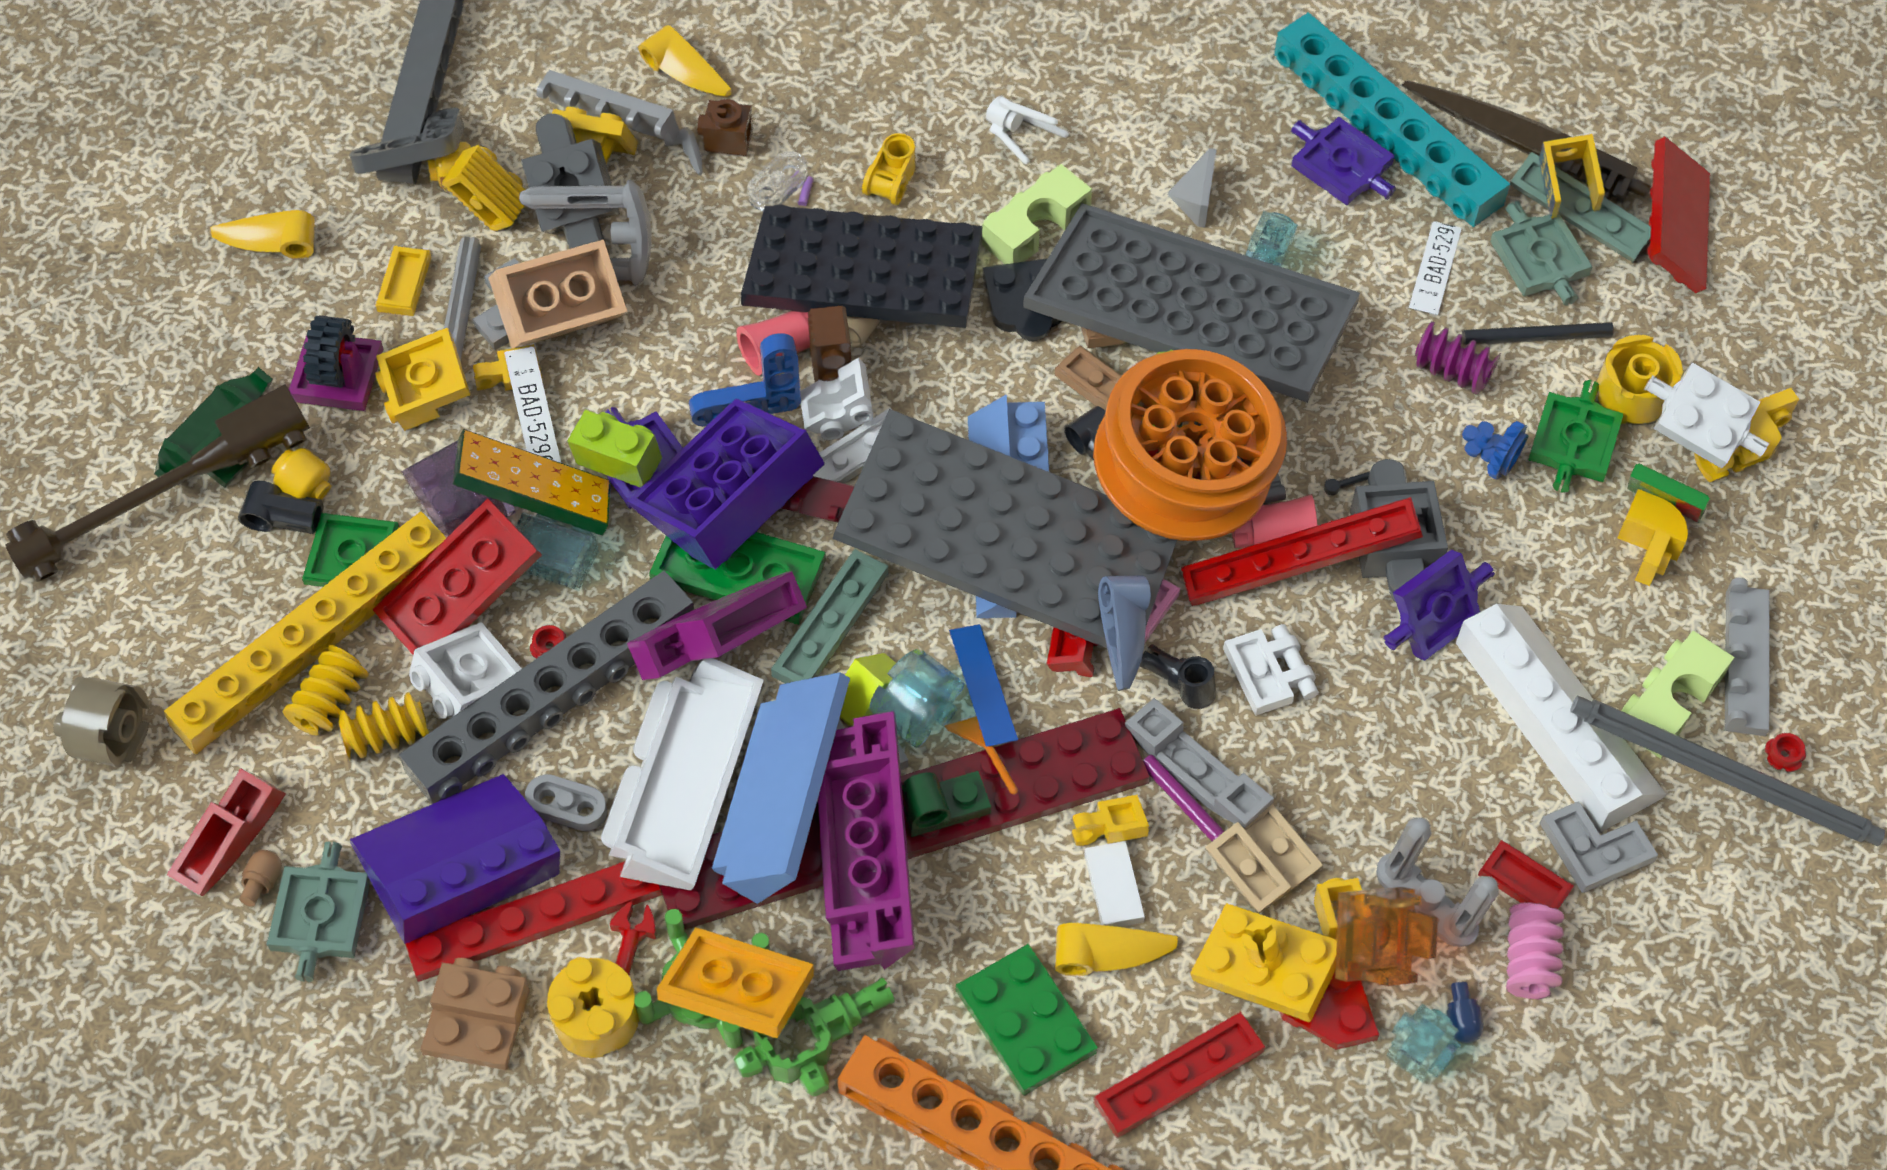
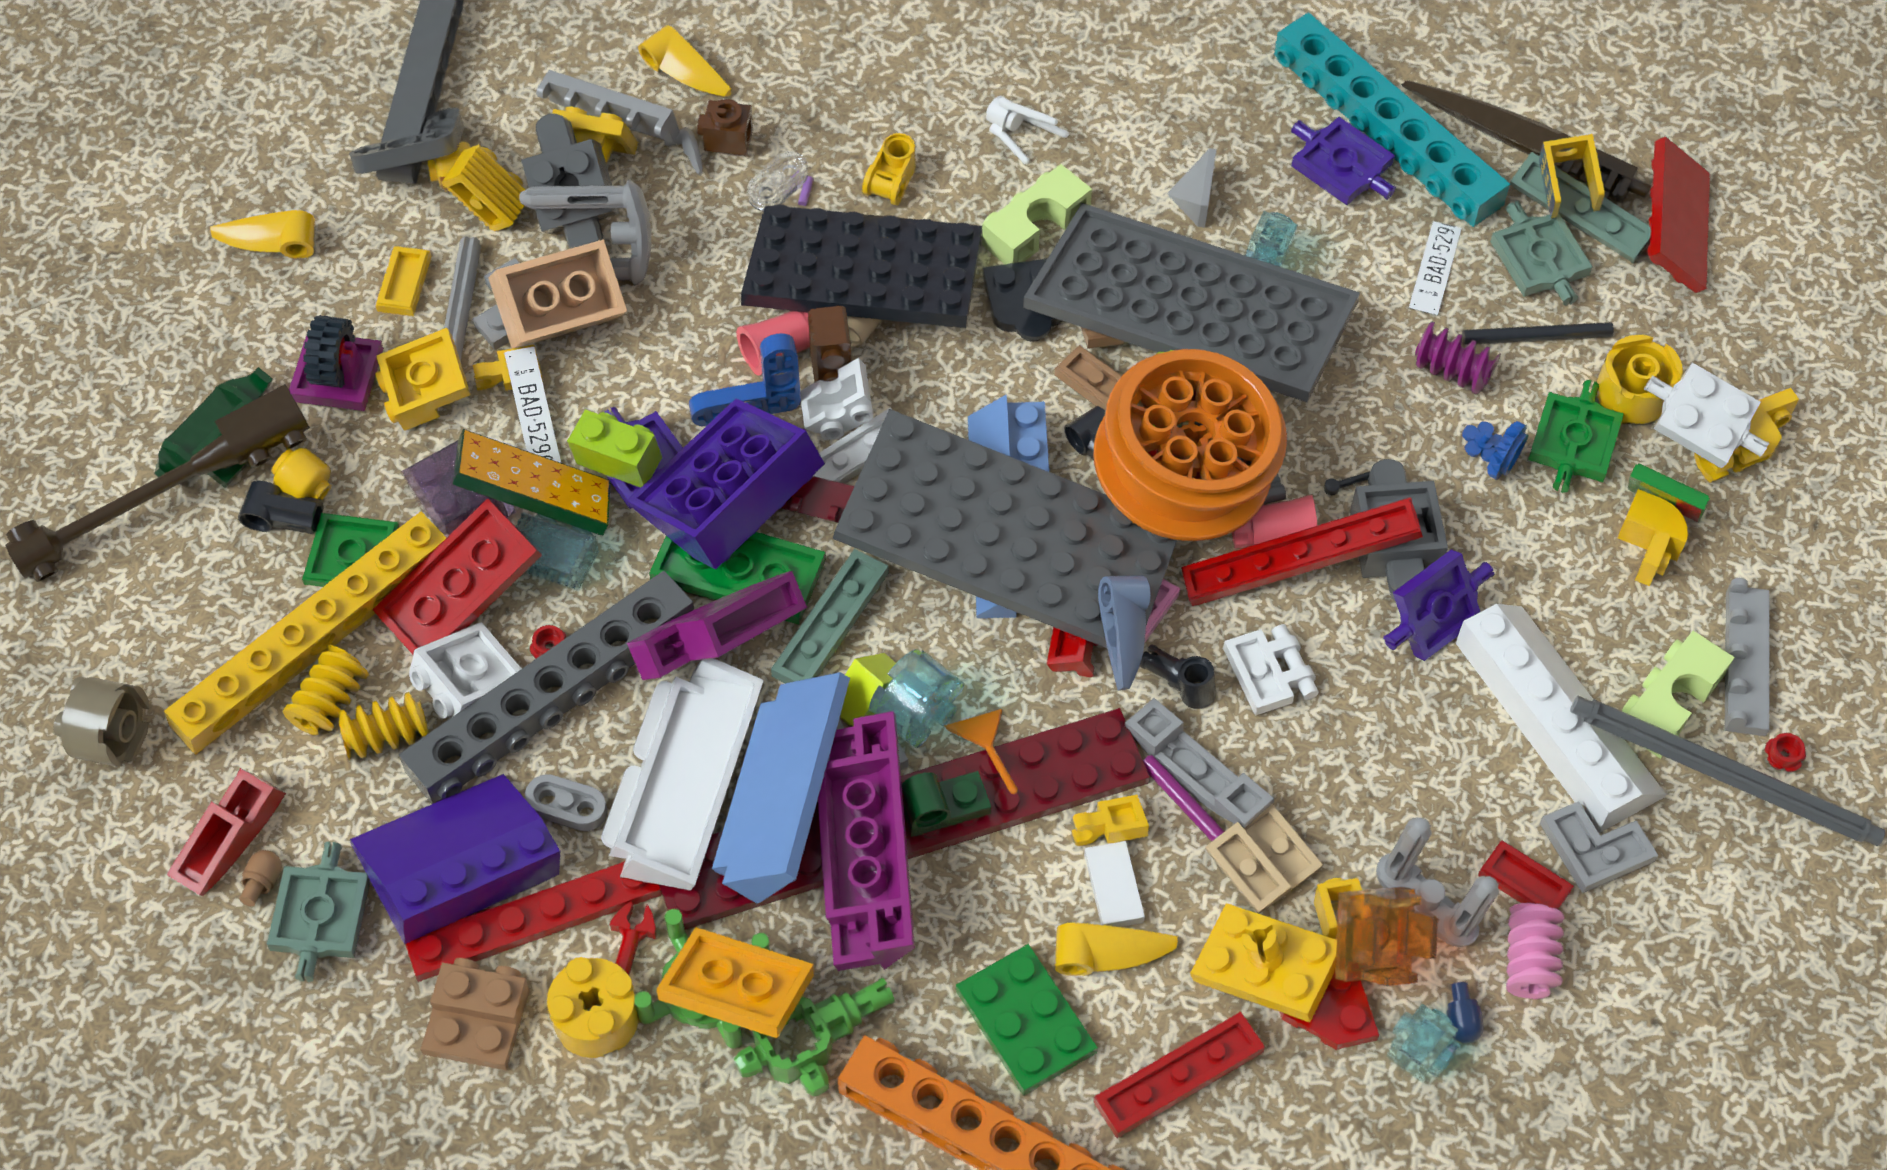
blue sticker [949,624,1018,747] -> none

